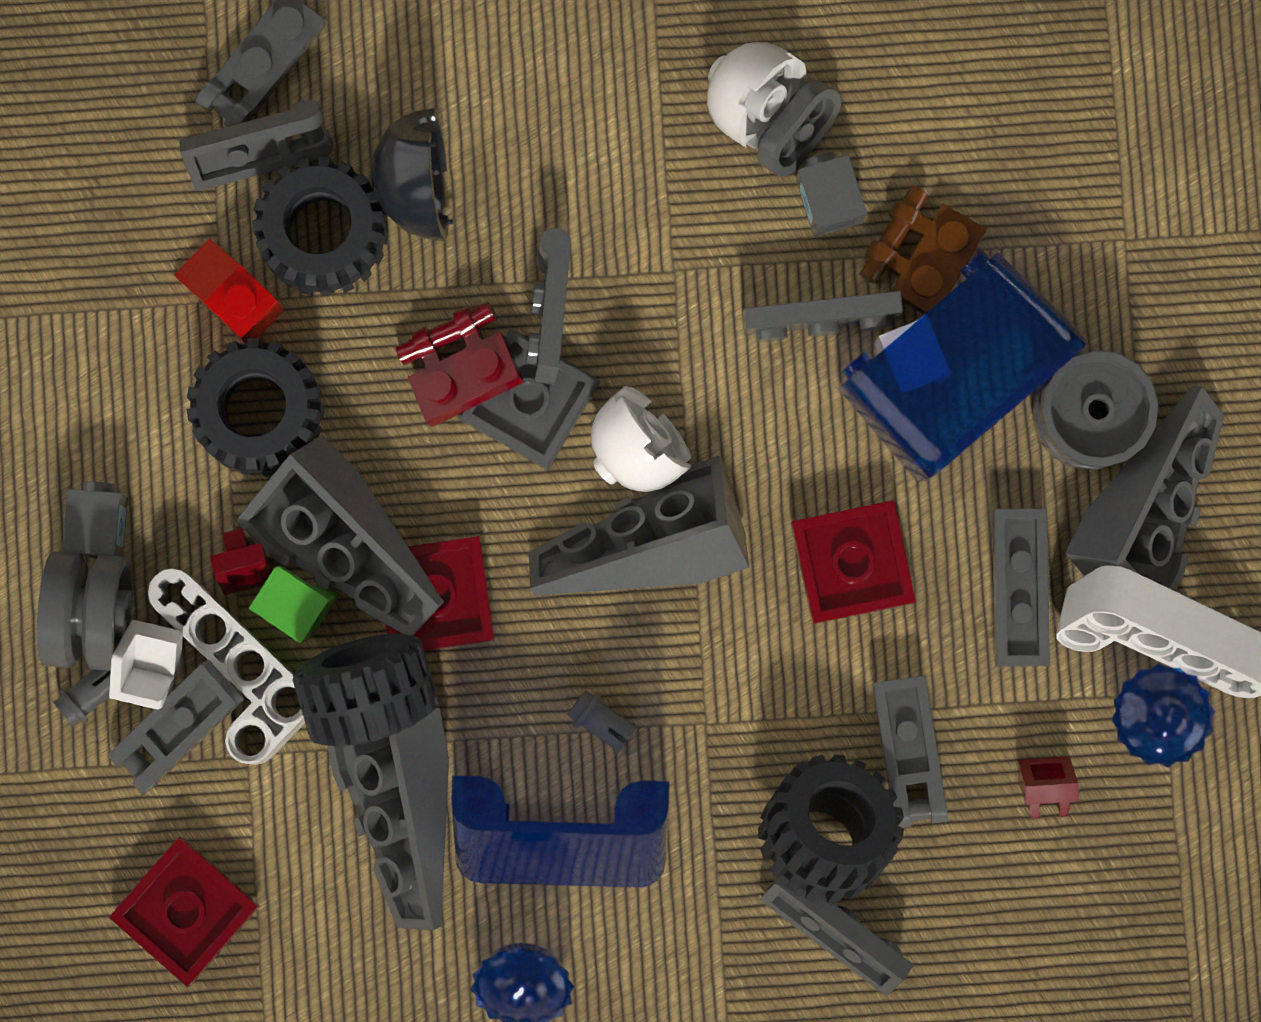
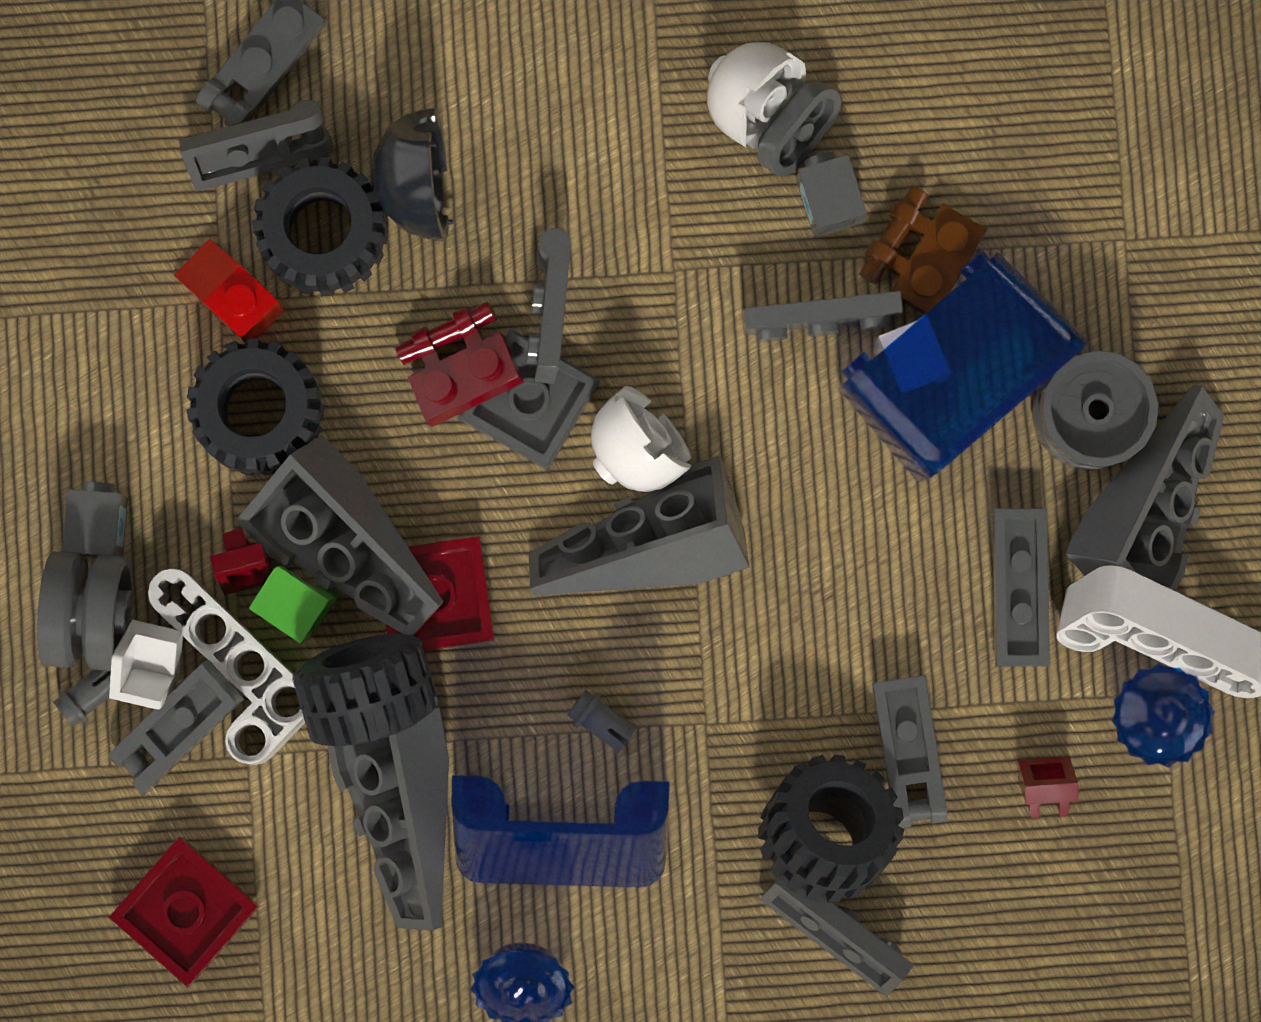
dark red plate [791,500,916,625] -> none

